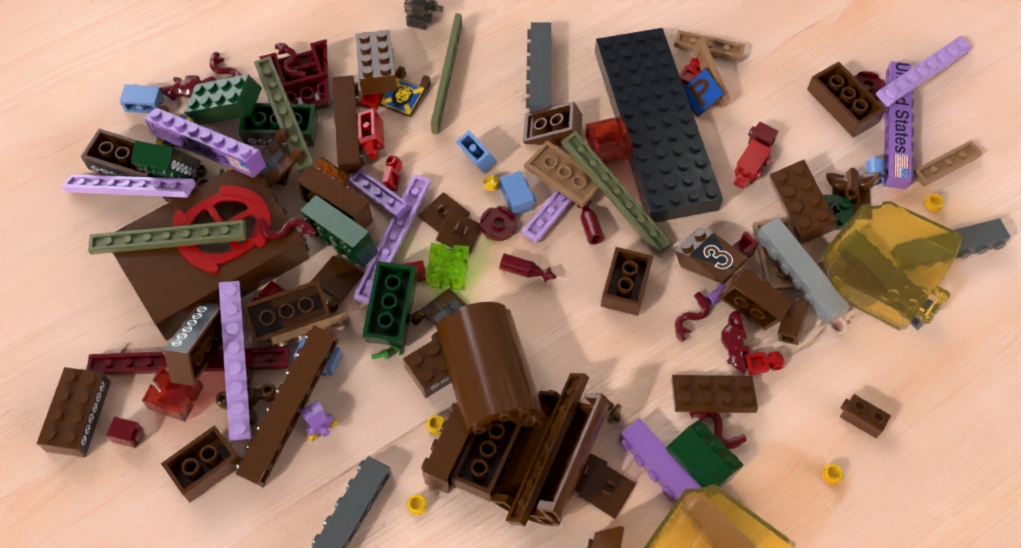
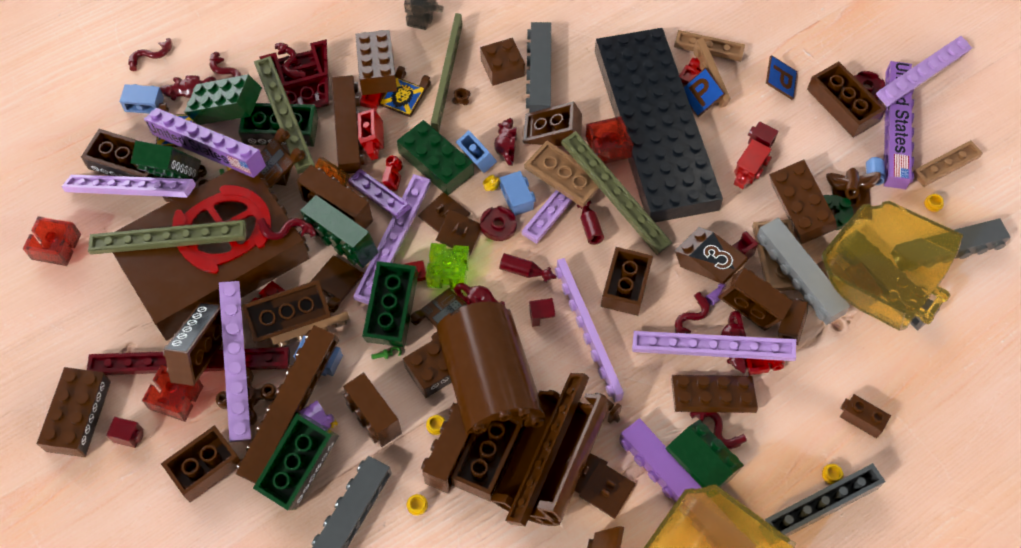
none -> clear red piece [23,216,81,266]
none -> dark red animal [128,38,172,71]
none -> dark green brick [253,414,339,511]
none -> reddish brown brick [343,372,402,447]
none -> dark green brick [397,120,474,195]
none -> reddish brown plate [452,88,471,105]
none -> dark red animal [454,283,505,305]
none -> reddish brown brick [480,38,525,86]
none -> dark red animal [494,118,517,166]
none -> dark red panel [529,298,555,327]
none -> lavender plate [555,258,624,402]
none -> lavender plate [632,331,796,361]
none -> dark grey brick [760,463,886,545]
none -> piece [766,55,797,100]

